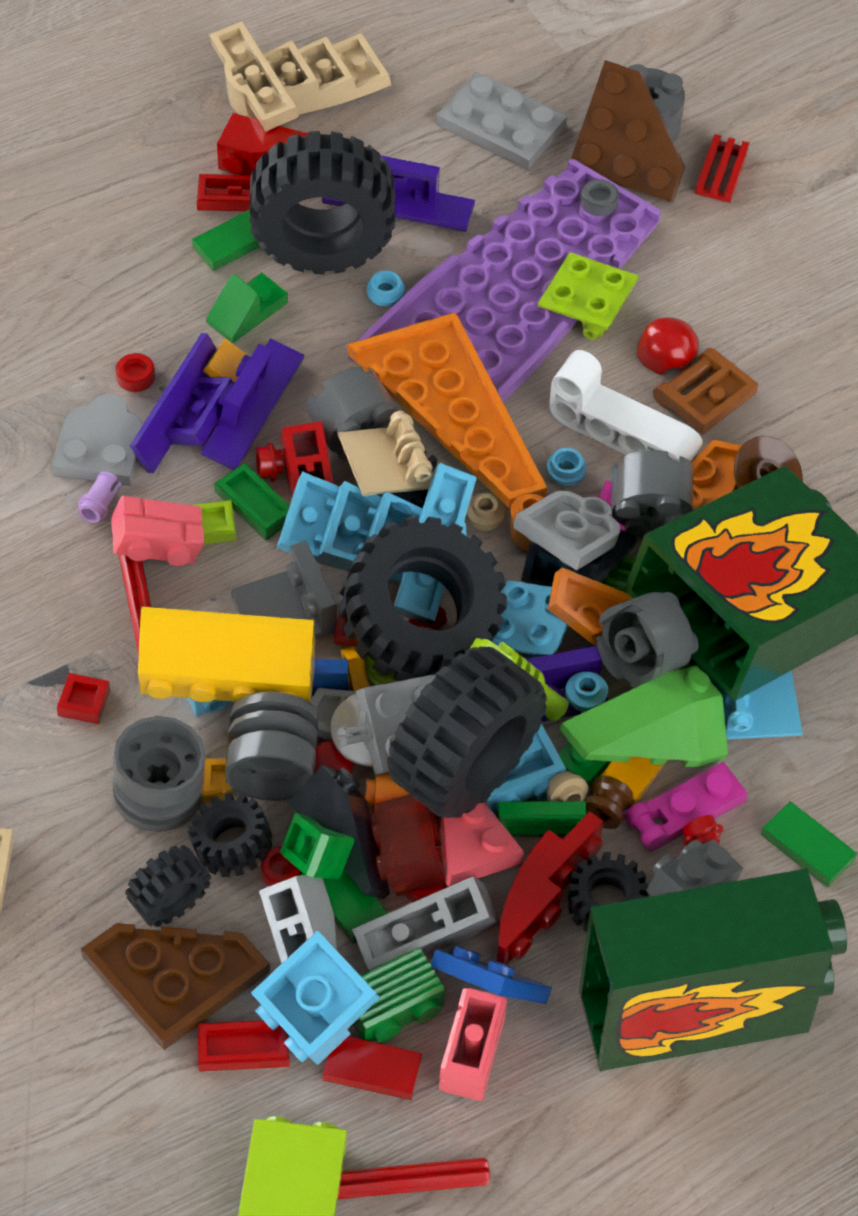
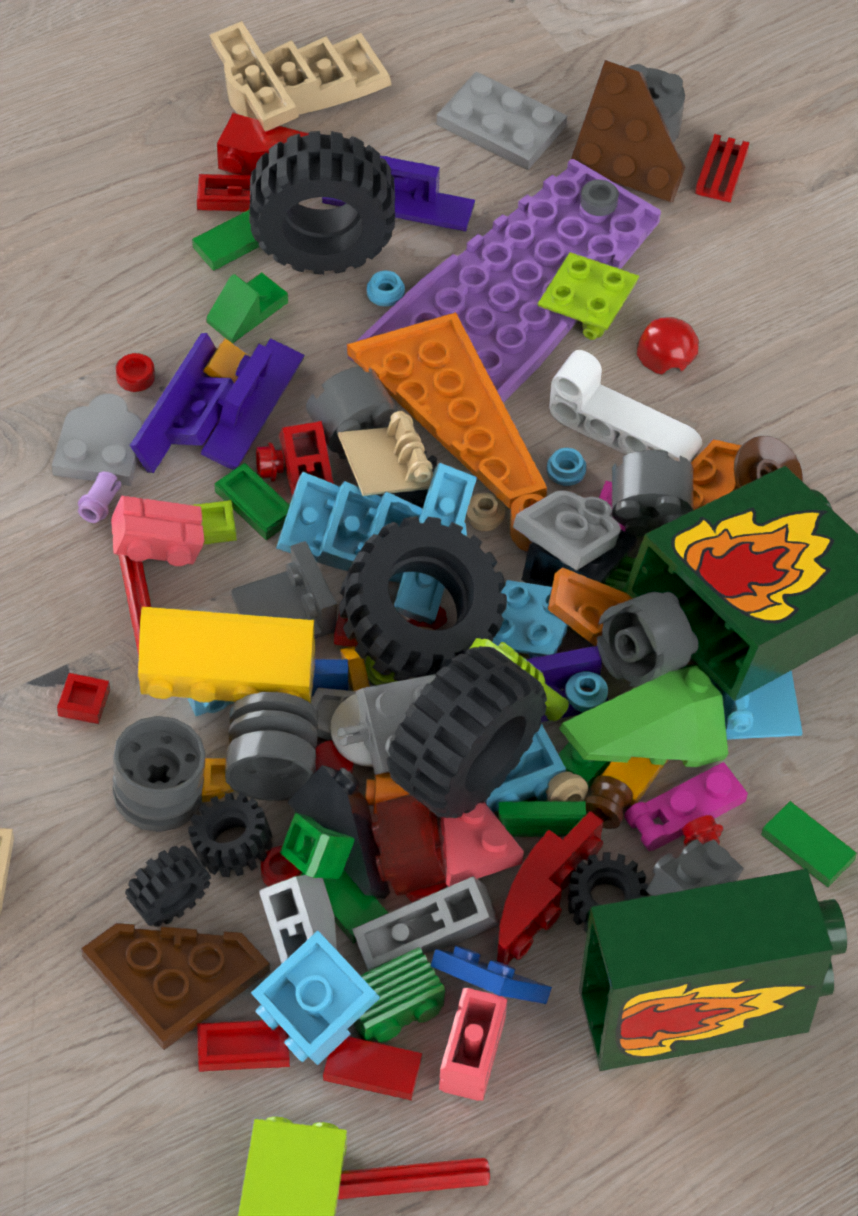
dark orange plate [653,348,758,435] -> none

